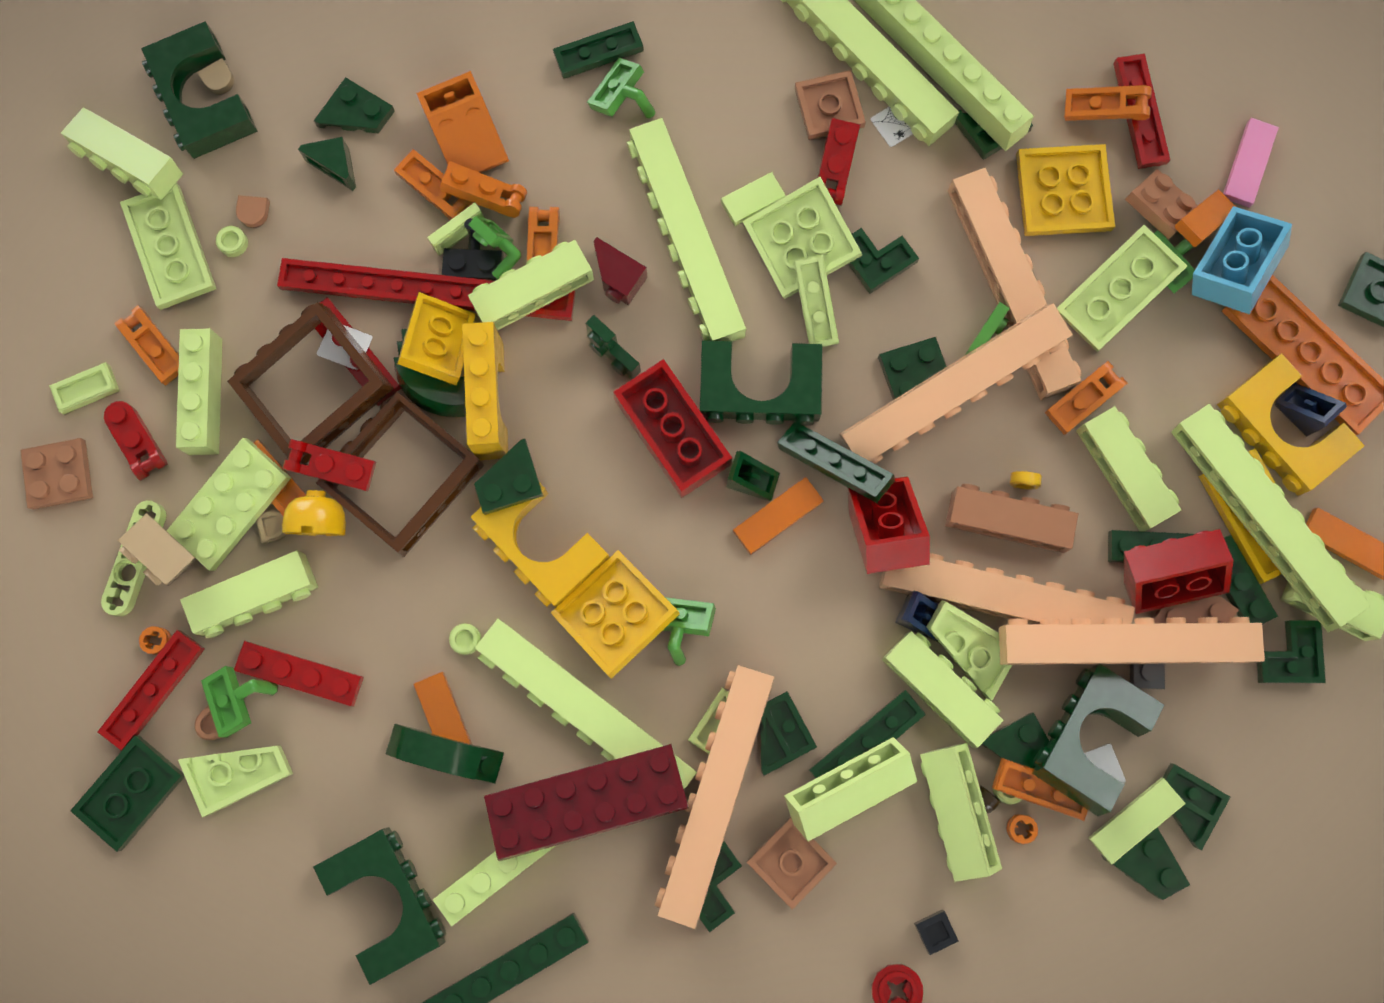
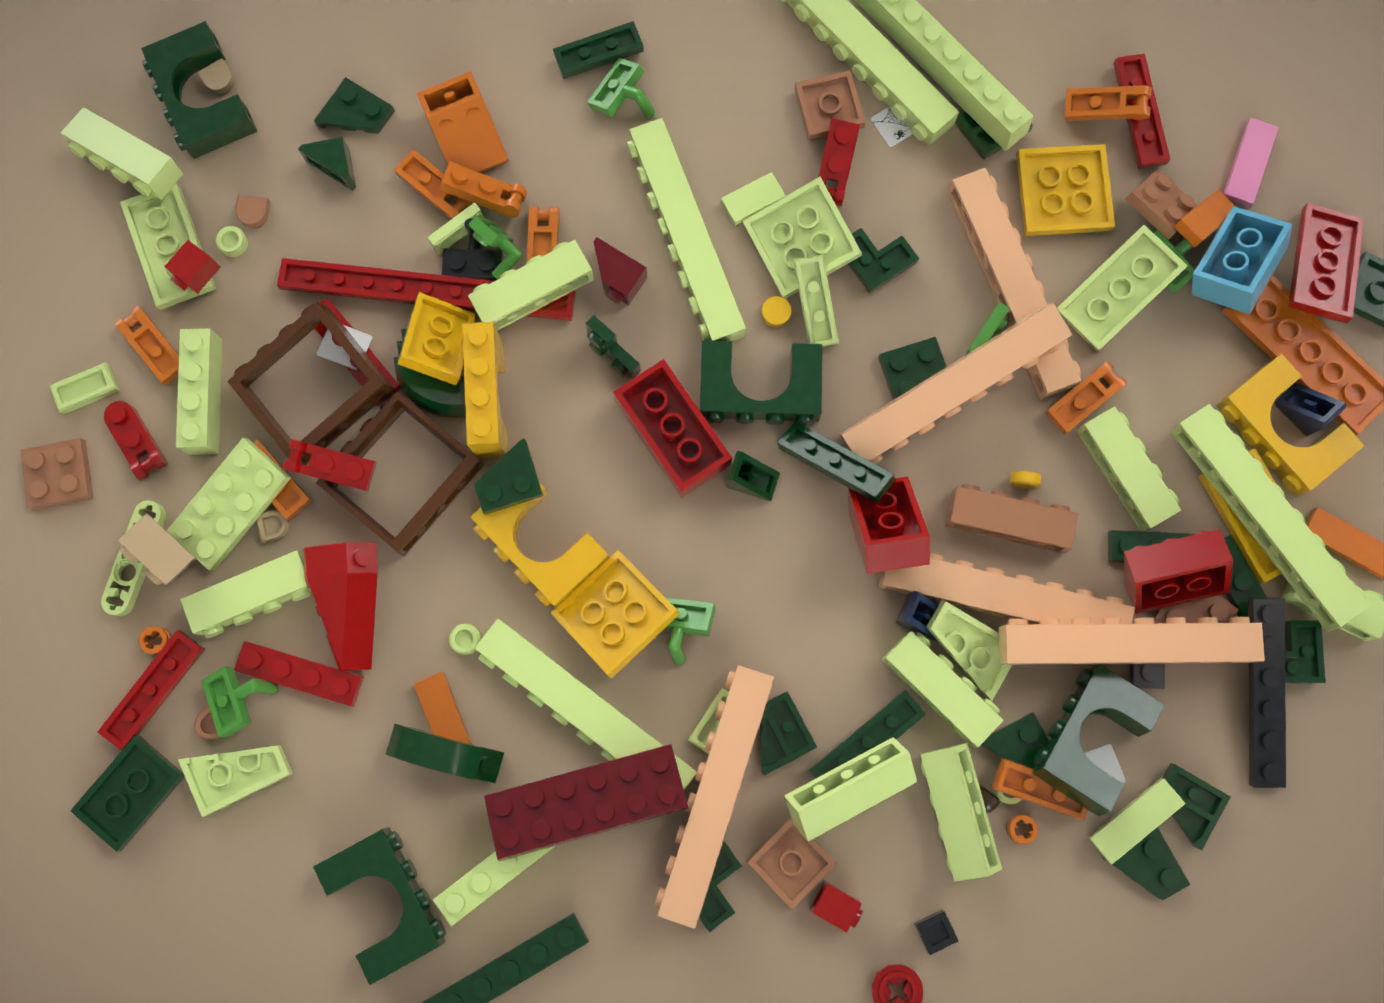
yellow cylinder [282,490,346,536] -> none
orange tile [733,477,824,555] -> none
none -> red brick [164,240,221,294]
none -> red wedge [303,542,378,671]
none -> yellow tile [762,296,792,328]
none -> red brick [810,881,863,933]
none -> black plate [1248,598,1286,788]
none -> plate [1288,203,1364,324]

